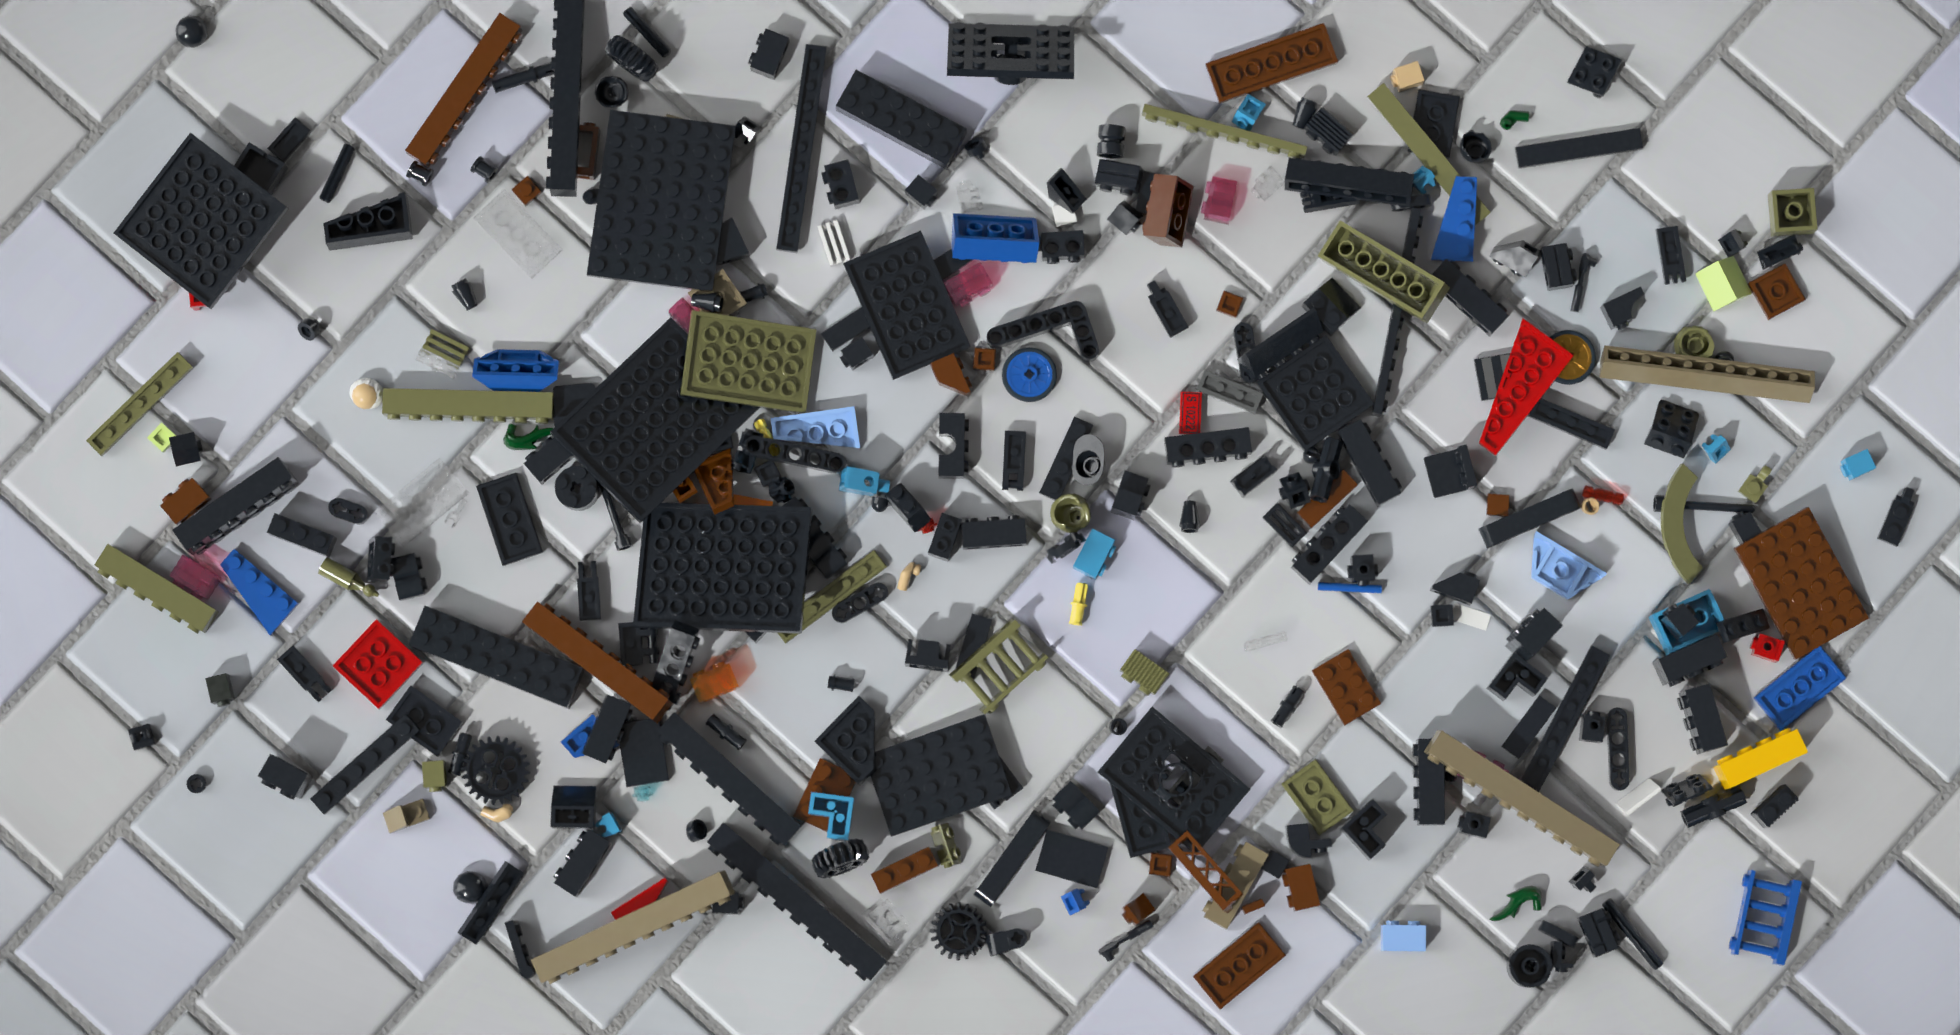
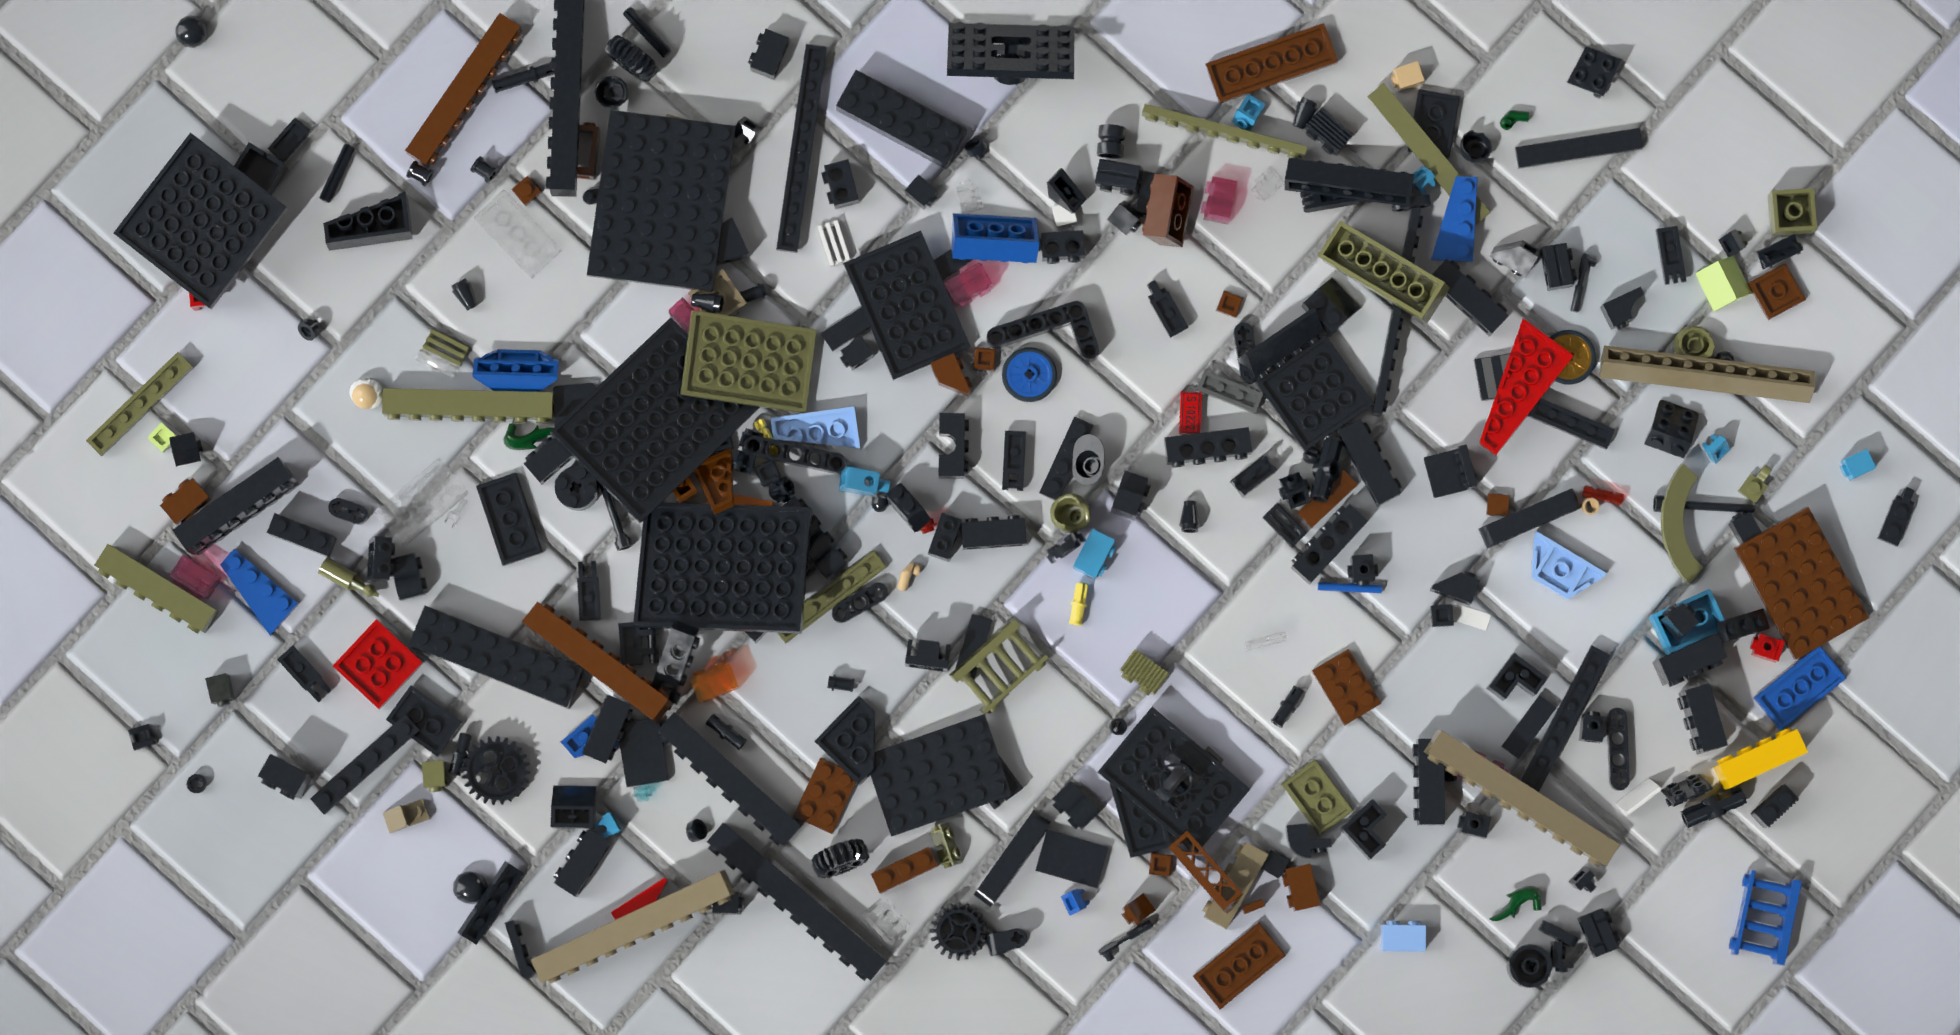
tan arm [480,803,513,823] -> none
dark azure brick [808,792,854,841] -> none
black brick [1505,608,1563,661] -> none
black axle [1602,898,1663,970] -> none

